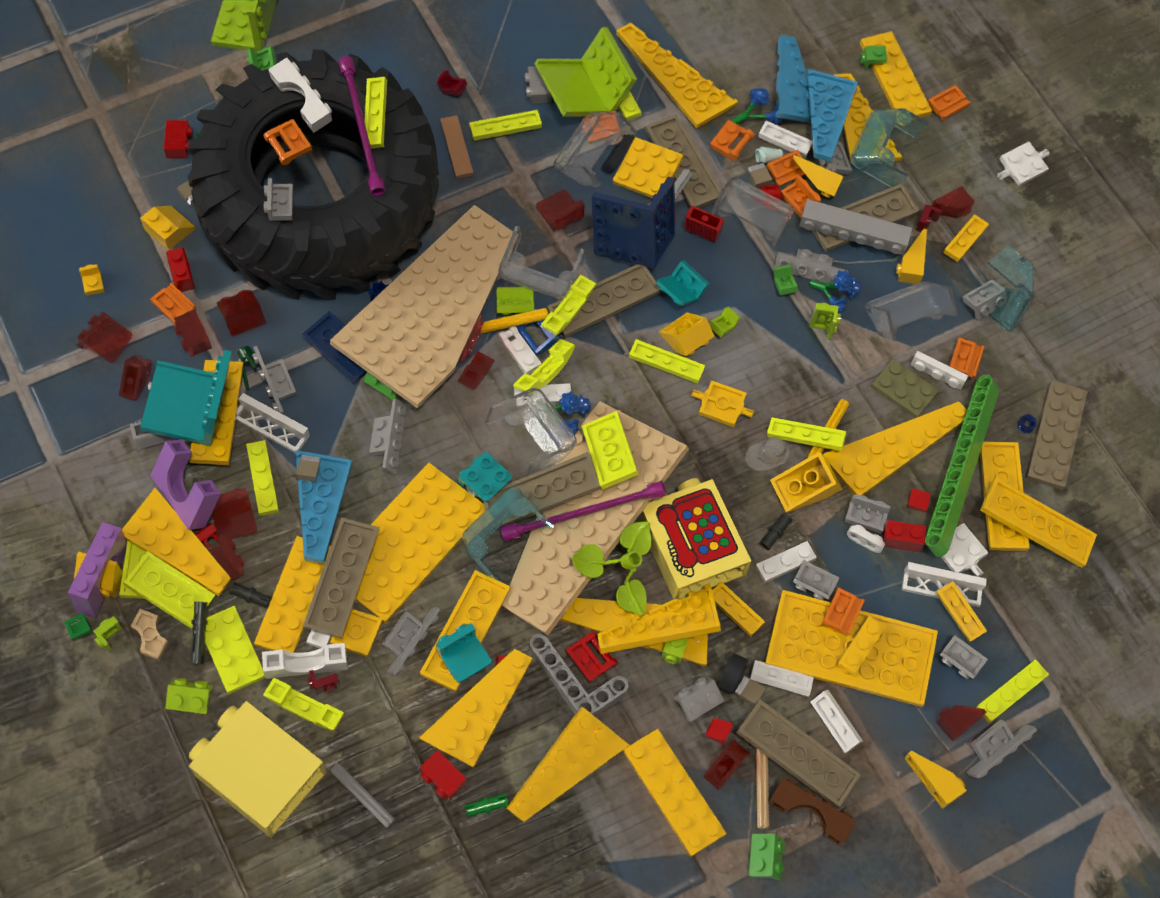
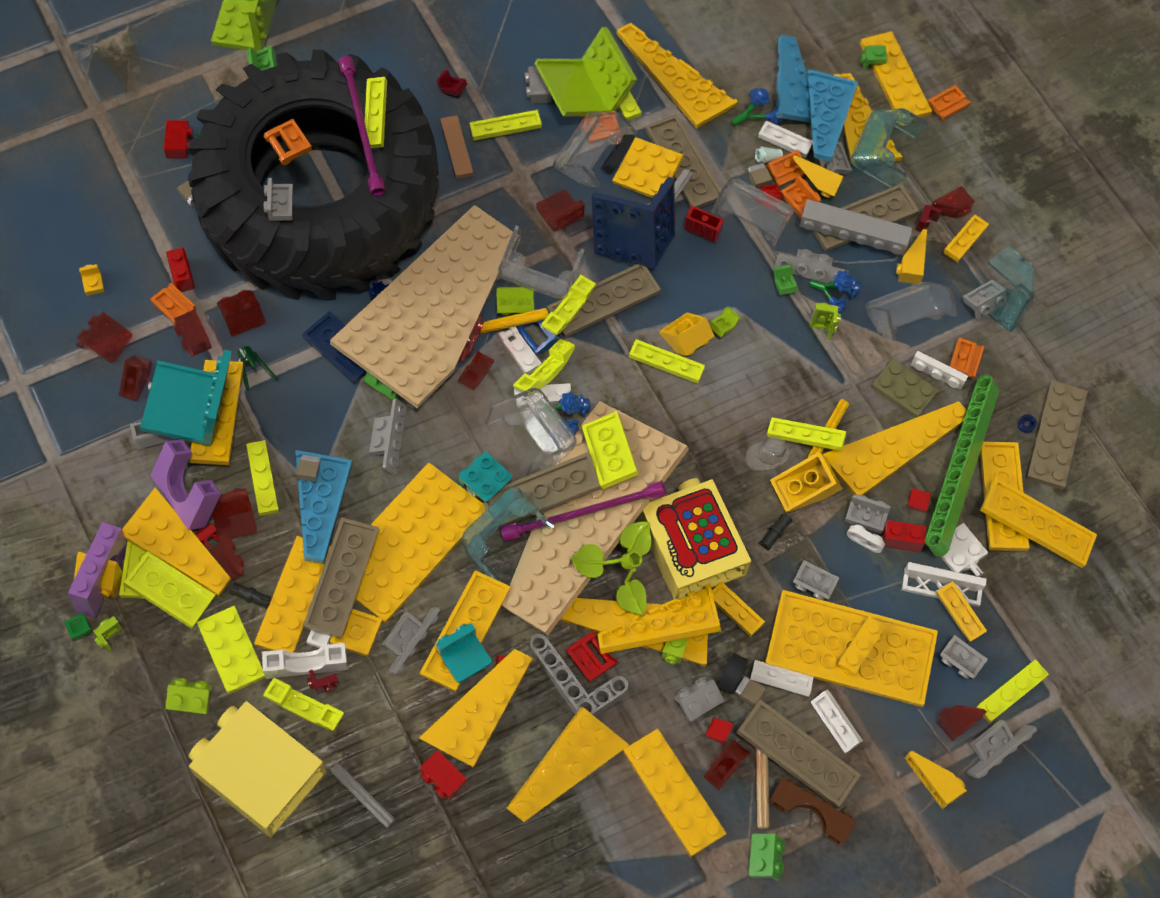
tan tile [131,609,168,661] -> none
yellow slope [140,205,196,251] -> none
pearl dark grey pin [190,602,208,664] -> none
white fence [236,393,310,453] -> none
light grey bracket [252,346,297,415] -> none
white arch [268,58,332,132] -> none
green pin [465,793,508,818] -> none
teal bracket [656,260,710,306] -> none
yellow plate [691,380,754,427] -> none
orange plate [709,120,755,161] -> none
white plate [755,541,817,584] -> none
orange plate [822,588,865,636] -> none
white plate [998,142,1050,186] -> none

